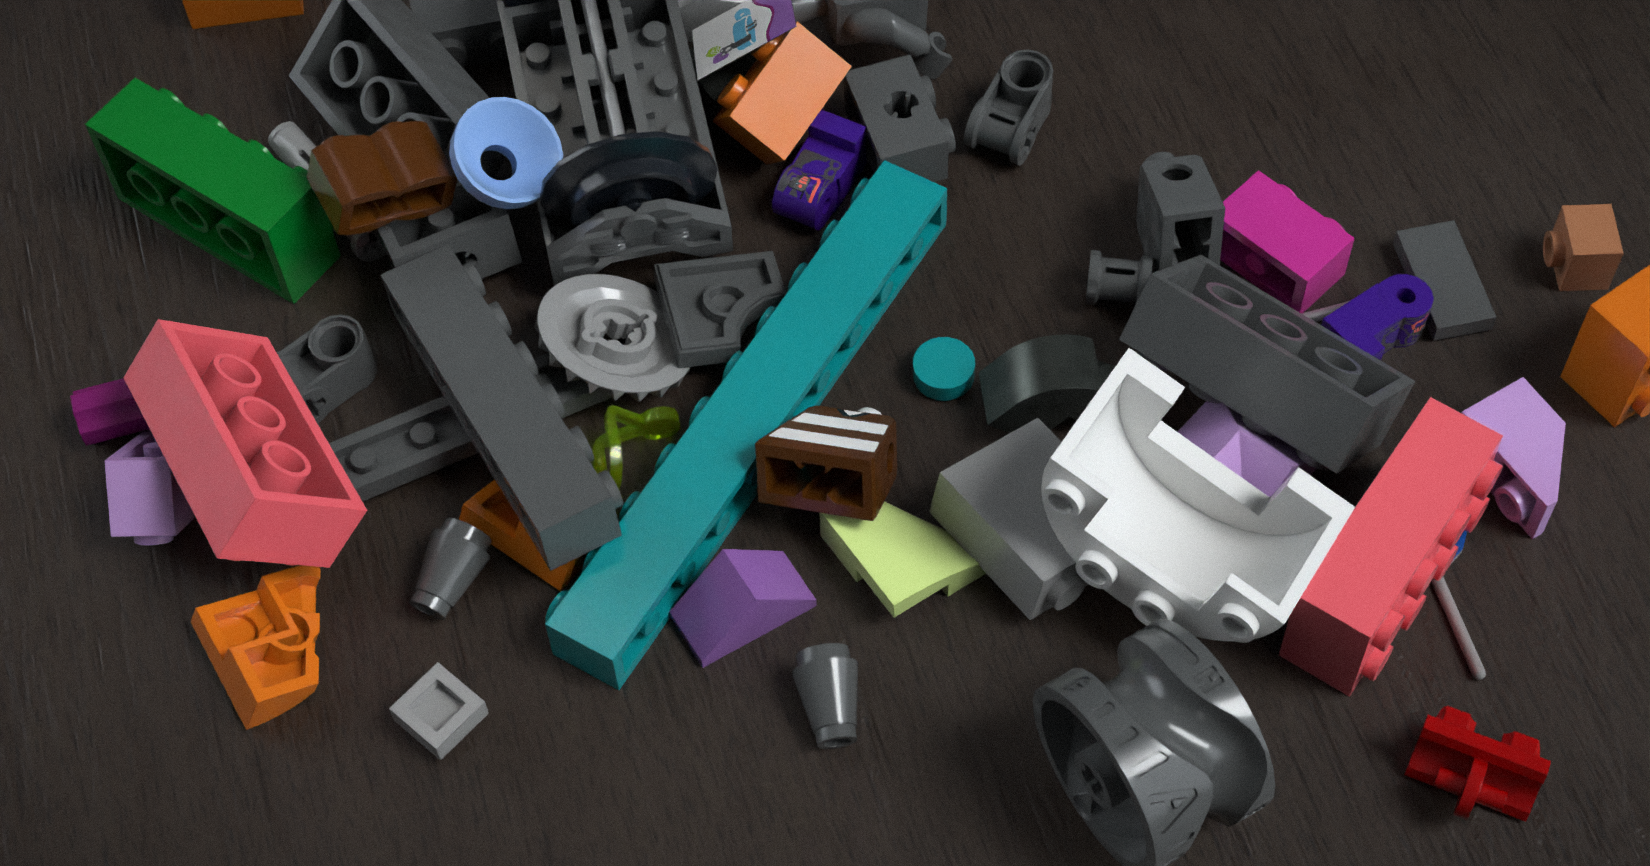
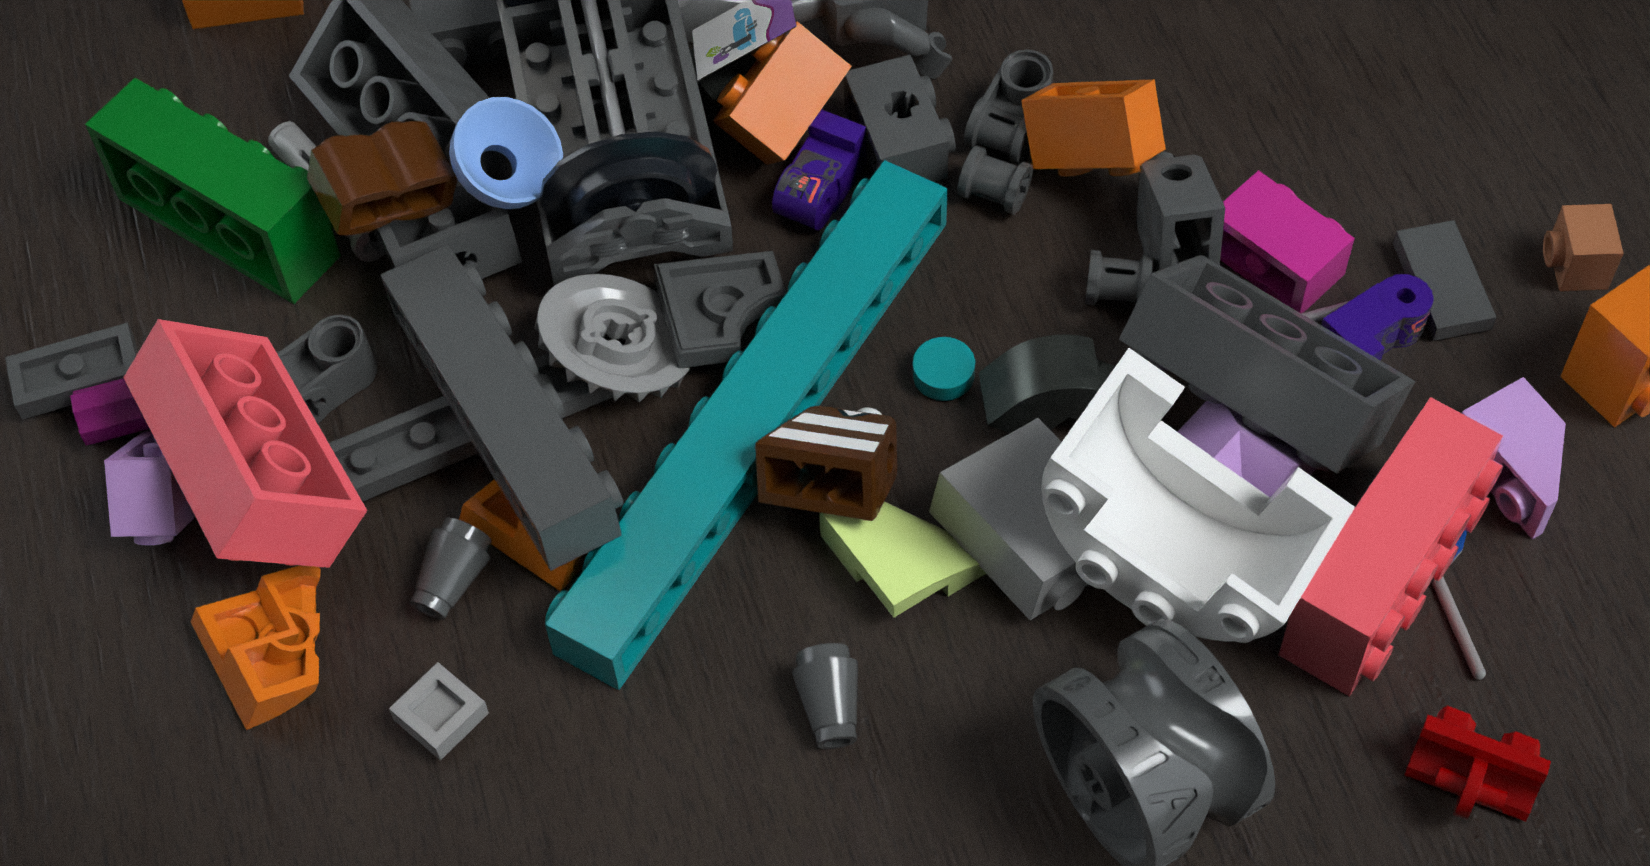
clear neon green piece [592,405,680,490] -> none
medium lavender slope [669,549,817,668] -> none
none -> dark grey plate [5,322,138,420]
none -> dark grey bush [957,146,1033,215]
none -> orange brick [1021,79,1166,177]

